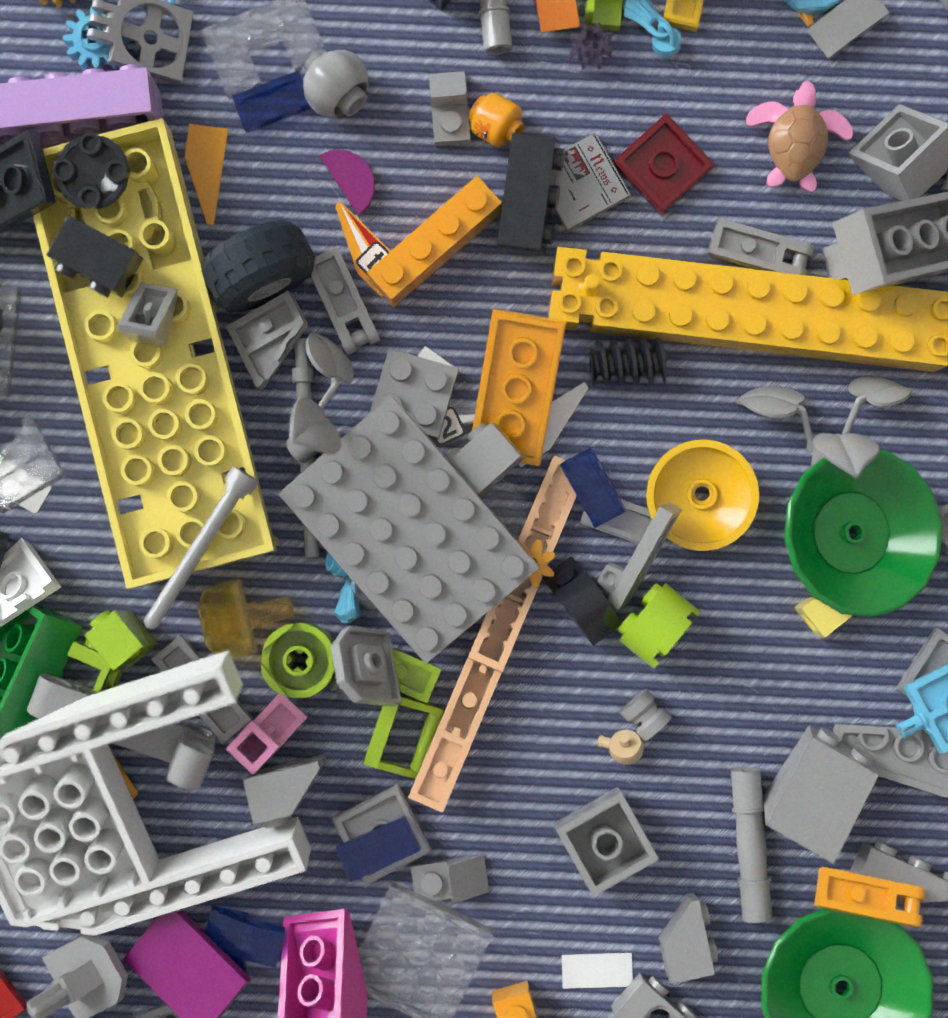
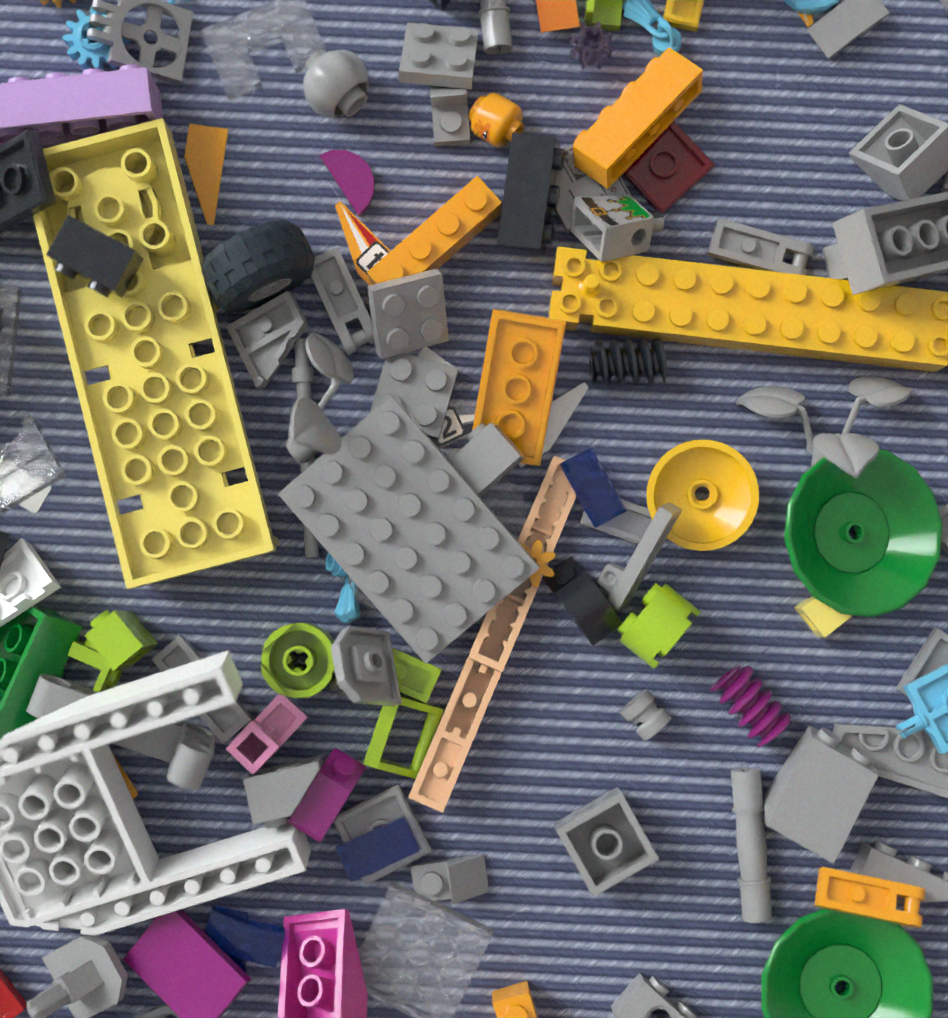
black dish [52,132,130,210] -> none
light grey slope [118,282,178,347] -> none
light grey piece [144,466,259,629] -> none
clear yellow piece [198,579,294,658] -> none
clear blue tile [232,71,312,133] -> none
white sticker [562,953,633,989] -> none
tan piece [597,730,644,765] -> none
light grey slope [658,892,718,984] -> none
medium nougat animal [746,81,853,193] -> none
none -> magenta slope [288,747,366,843]
none -> light grey plate [367,269,449,359]
none -> light grey plate [399,23,479,89]
none -> light grey torso [570,195,664,262]
none -> light orange brick [573,47,703,190]
none -> magenta piece [709,665,791,748]

